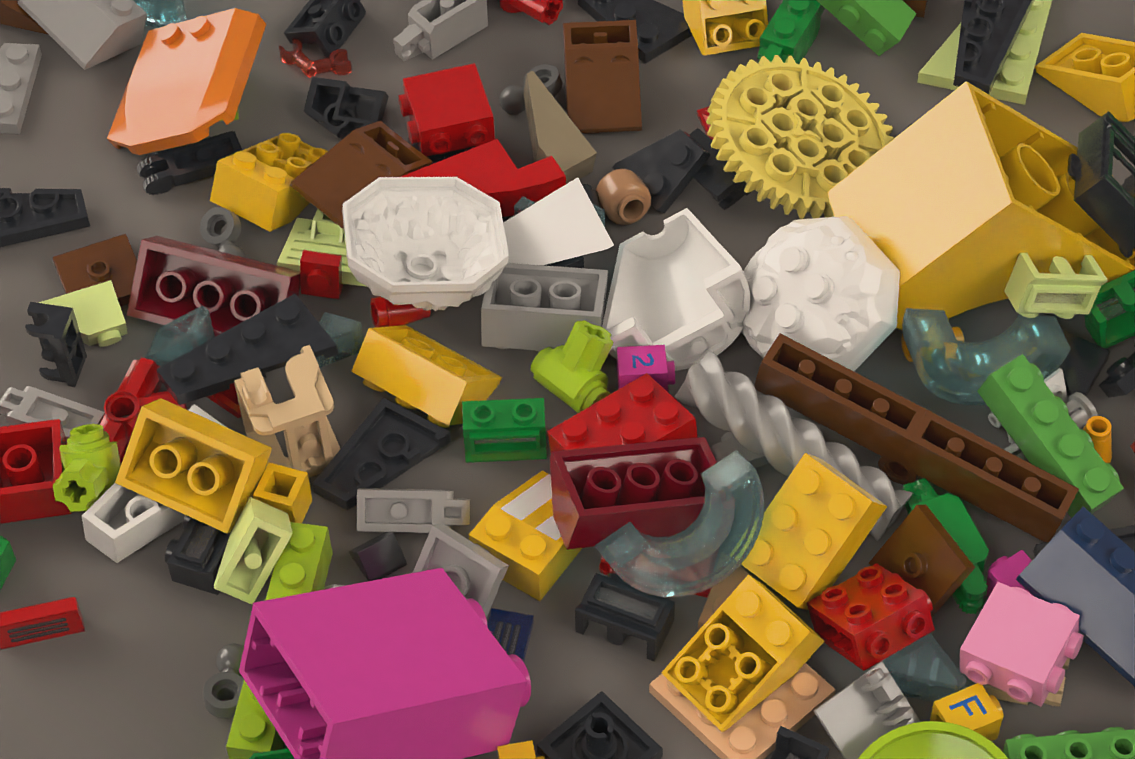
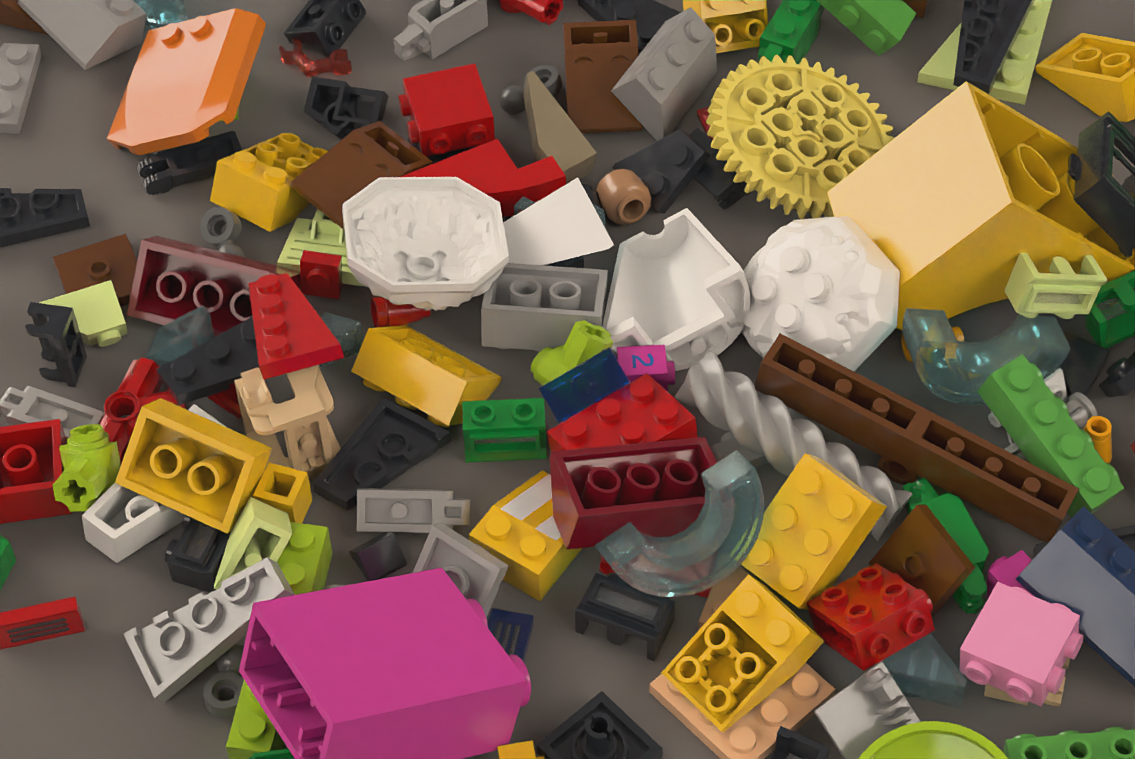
yellow brick [930,683,1004,741] -> none
none -> light grey wing [123,557,295,703]
none -> red wing [248,273,345,380]
none -> clear blue plate [539,347,630,423]
none -> light grey slope [611,7,717,141]

